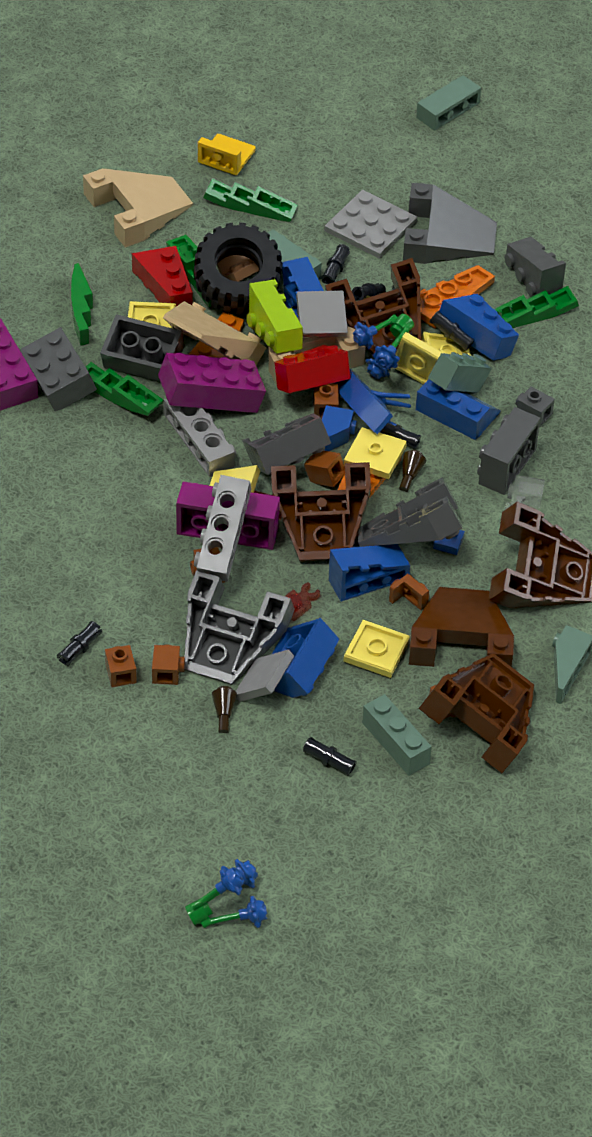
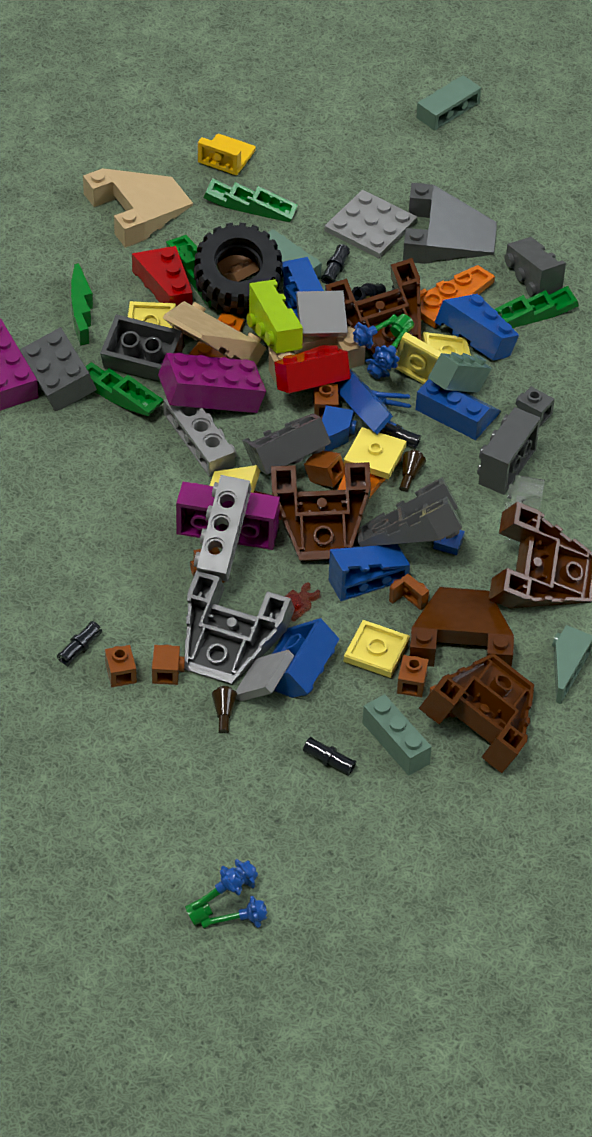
black pin [429,311,475,351] -> none
none -> dark orange brick [397,655,429,698]

